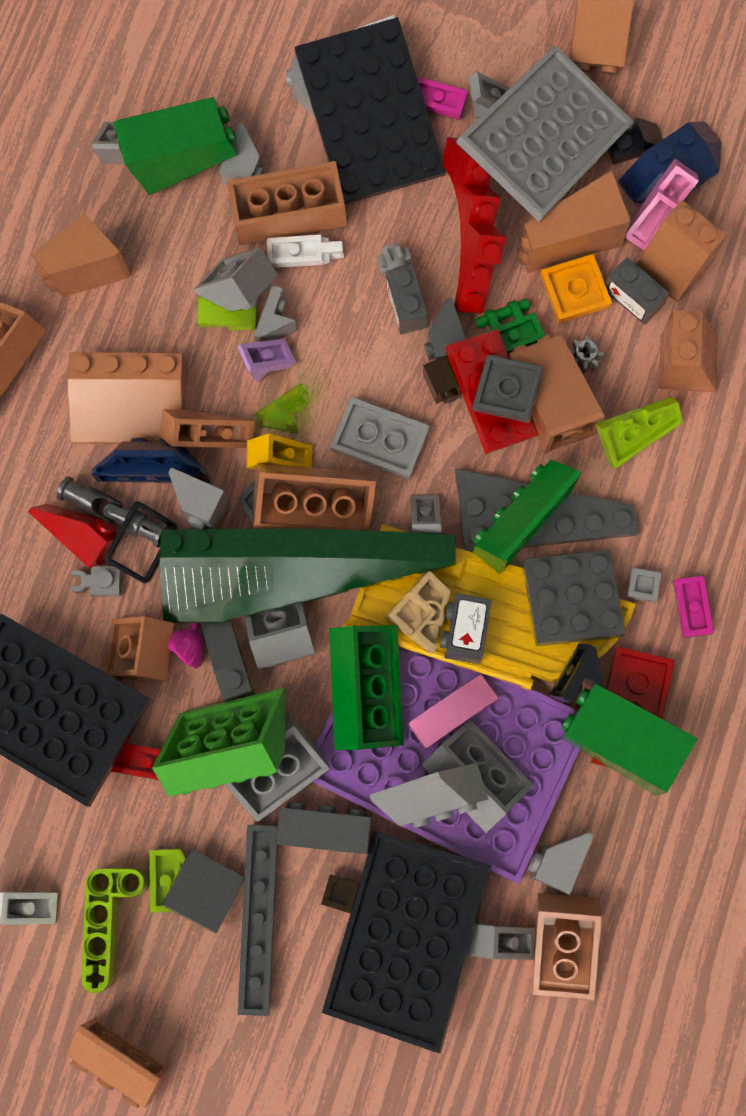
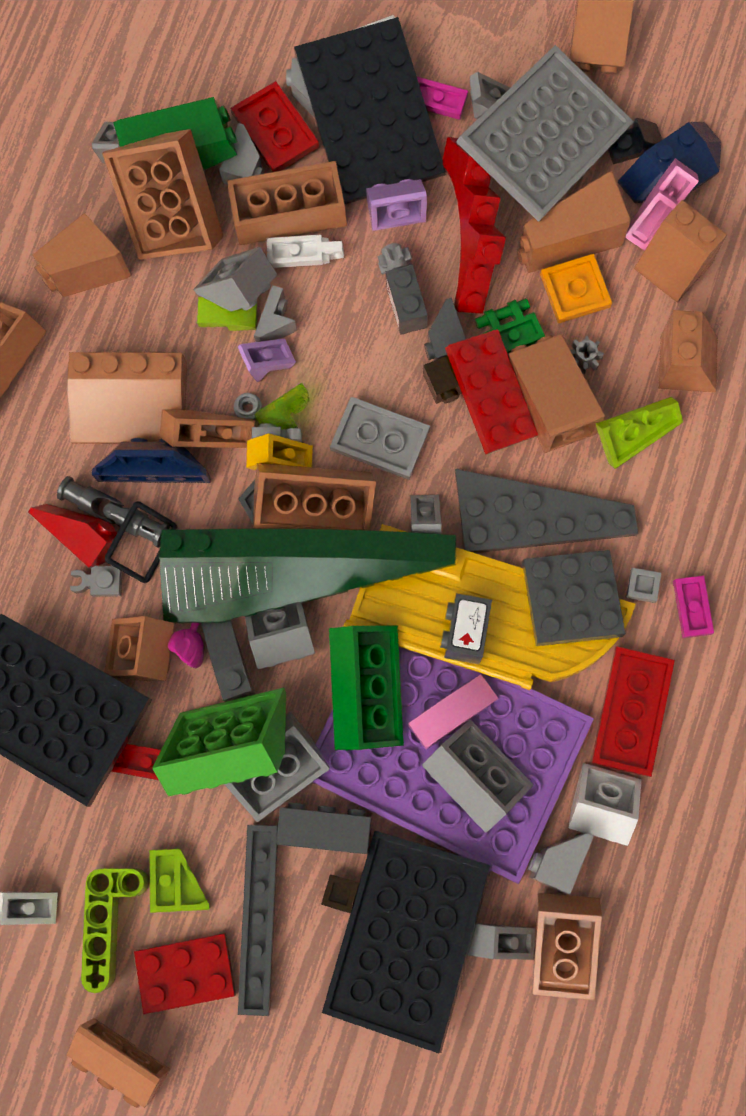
dark grey tile [162,849,245,934] -> none
light grey slope [169,467,231,529] -> none
light grey slope [370,763,488,829] -> none
tan slope [385,571,451,653] -> none
dark grey tile [472,354,544,423] -> none
green slope [473,459,582,574] -> none
black slope [549,643,605,703] -> none
green slope [561,684,698,796] -> none
dark grey brick [605,257,669,325] -> none
none -> nougat slope [102,129,224,260]
none -> red plate [134,933,236,1015]
none -> red plate [230,81,320,172]
none -> light grey plate [234,393,262,420]
none -> light grey plate [252,423,302,442]
none -> lavender slope [366,179,427,231]
none -> white slope [568,763,642,846]

